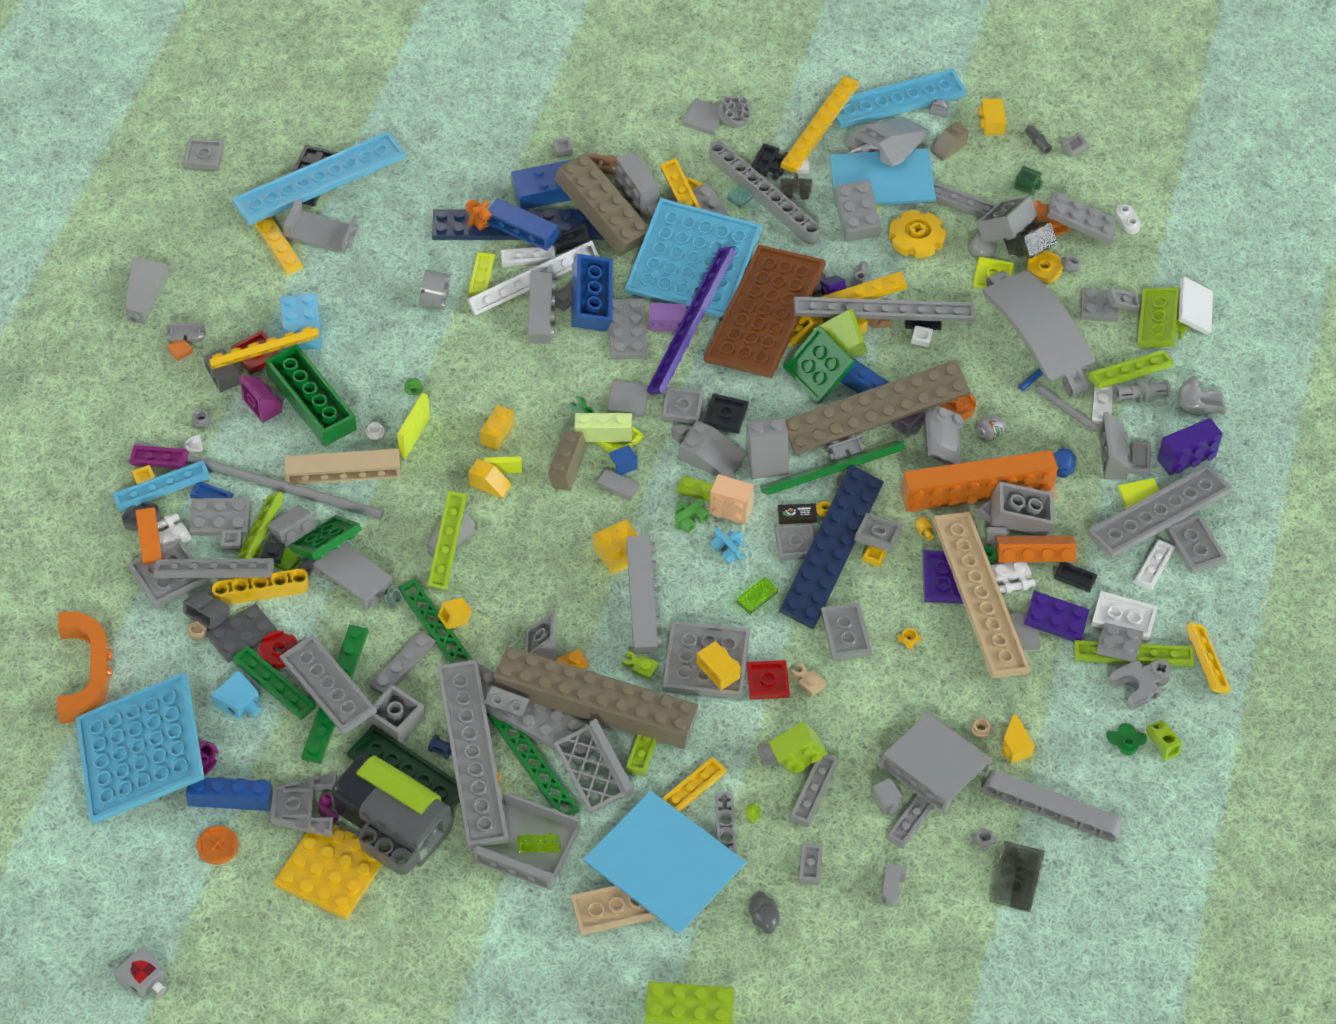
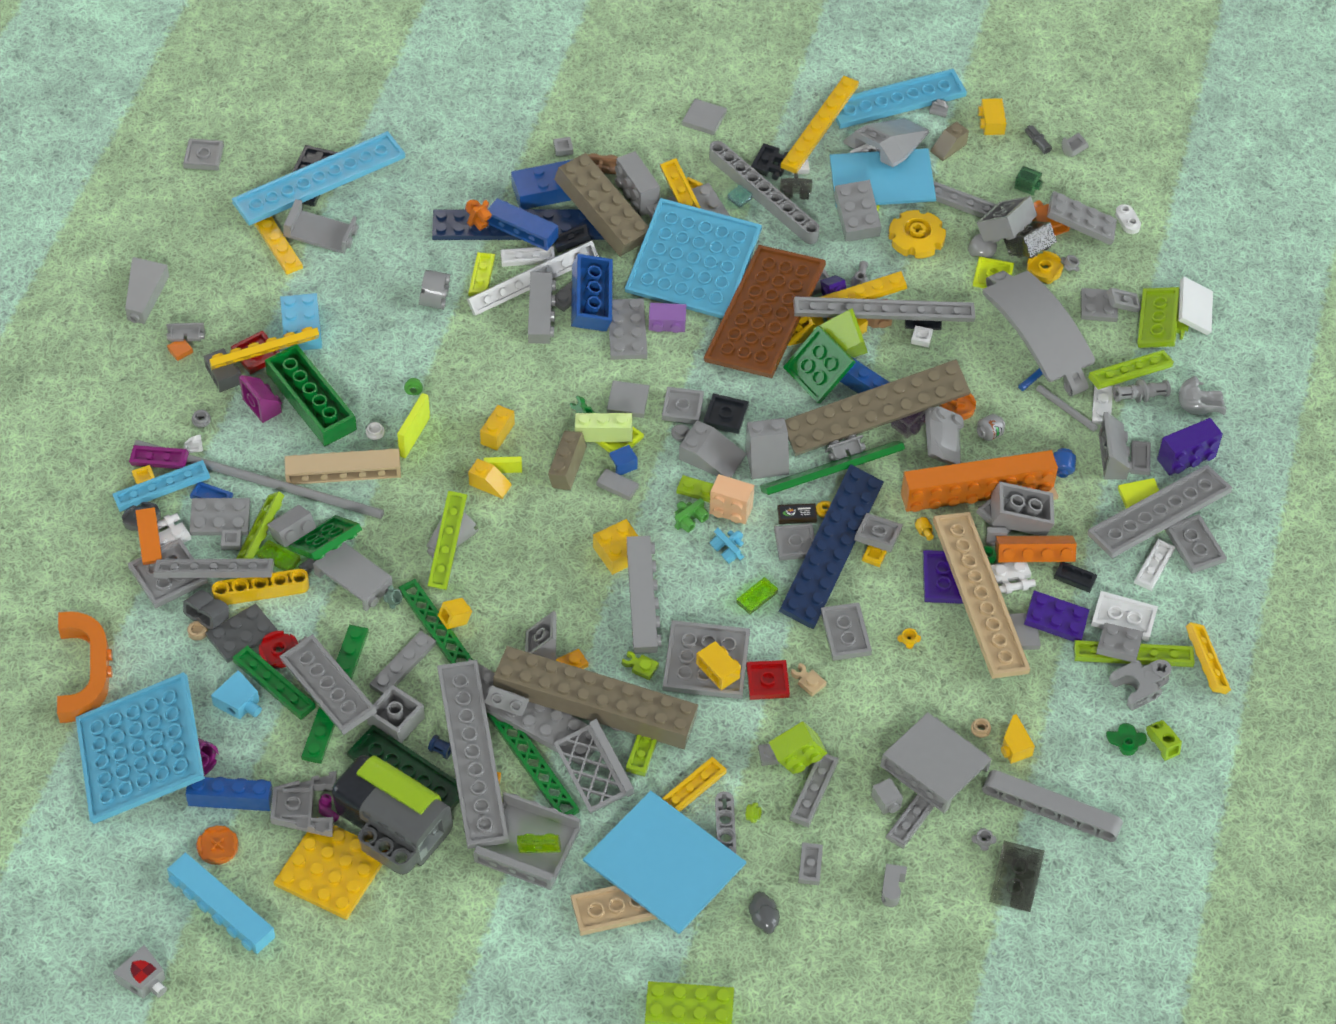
black plate [261,541,285,564] -> none
dark purple plate [646,246,736,395] -> none
light grey tile [717,96,752,127] -> none
none -> medium azure brick [167,852,275,954]

